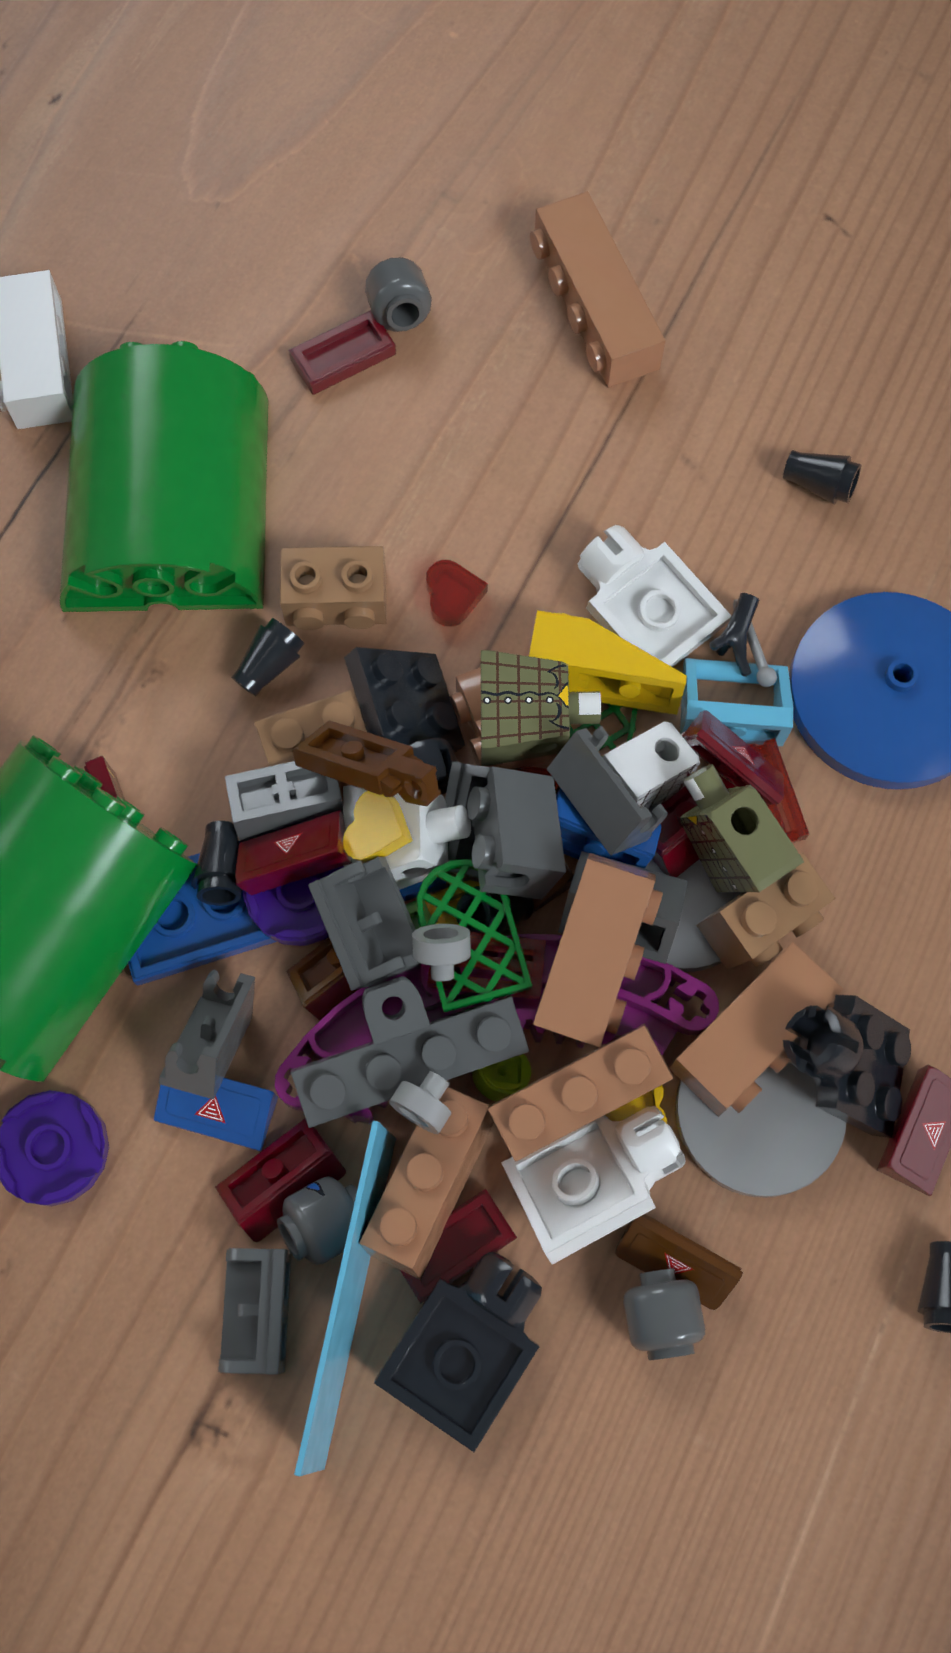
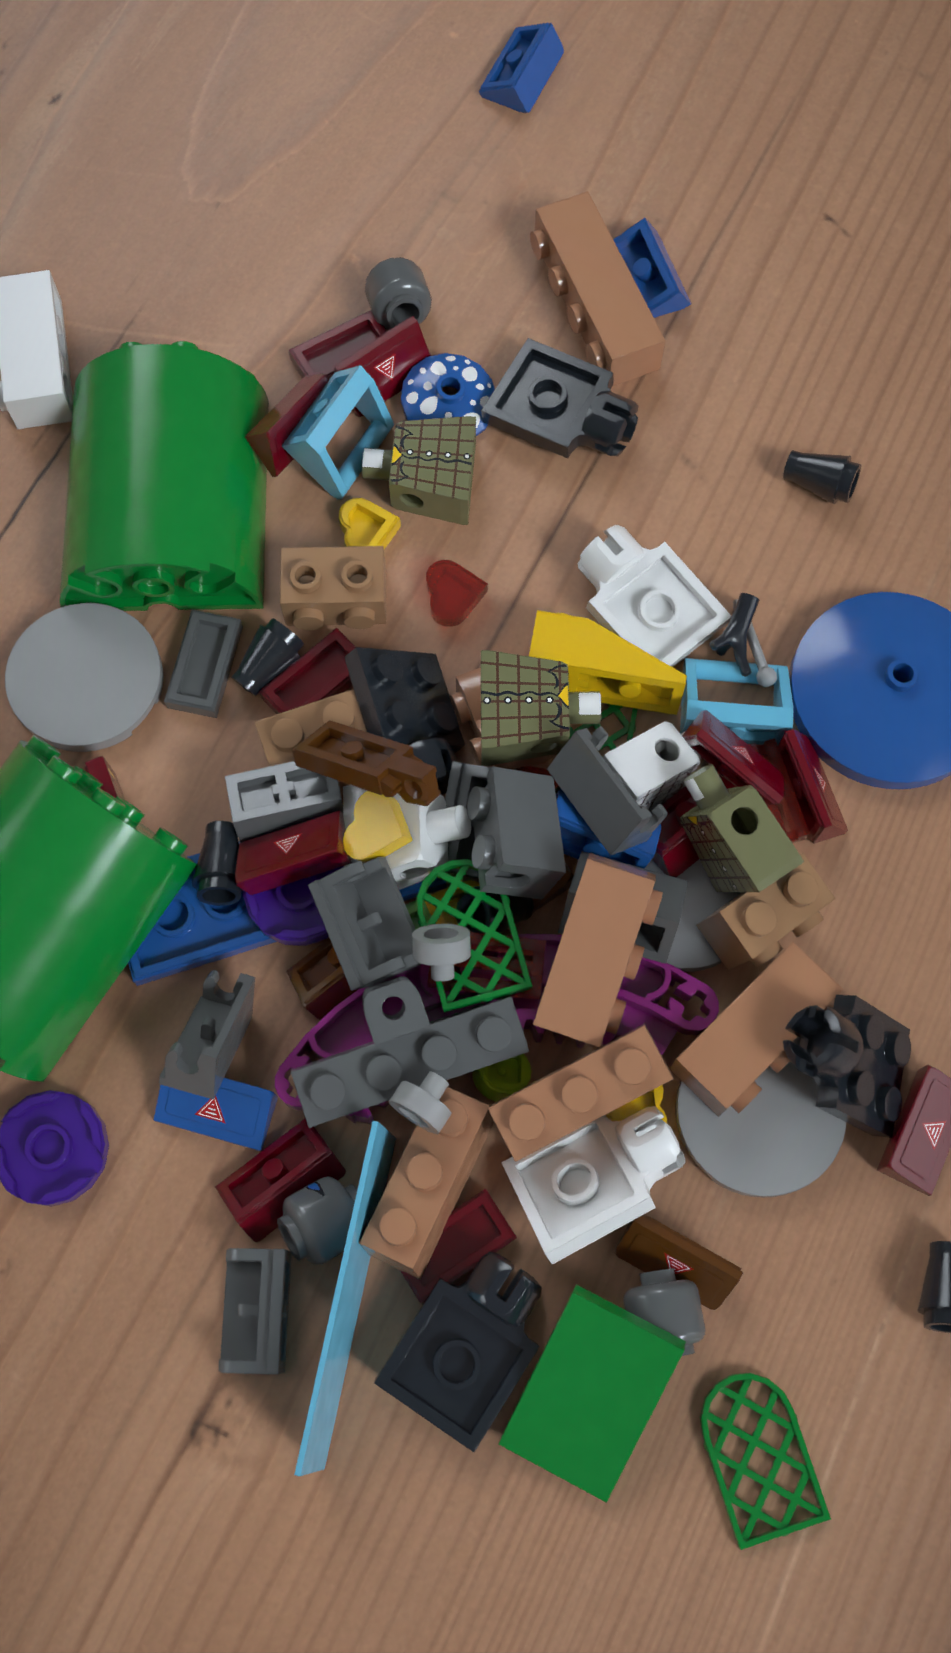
none -> light grey tile [5,603,164,752]
none -> dark grey tile [164,610,243,718]
none -> dark red slope [245,373,328,477]
none -> dark red tile [259,628,356,714]
none -> medium azure tile [282,365,394,500]
none -> dark red slope [334,316,431,417]
none -> yellow tile [339,498,401,550]
none -> olive torso [362,416,476,525]
none -> blue dish [401,353,495,436]
none -> blue slope [479,23,564,113]
none -> black plate [481,338,639,458]
none -> green tile [498,1284,686,1503]
none -> blue slope [613,218,692,318]
none -> green window [700,1373,831,1550]
none -> dark red slope [775,729,848,844]

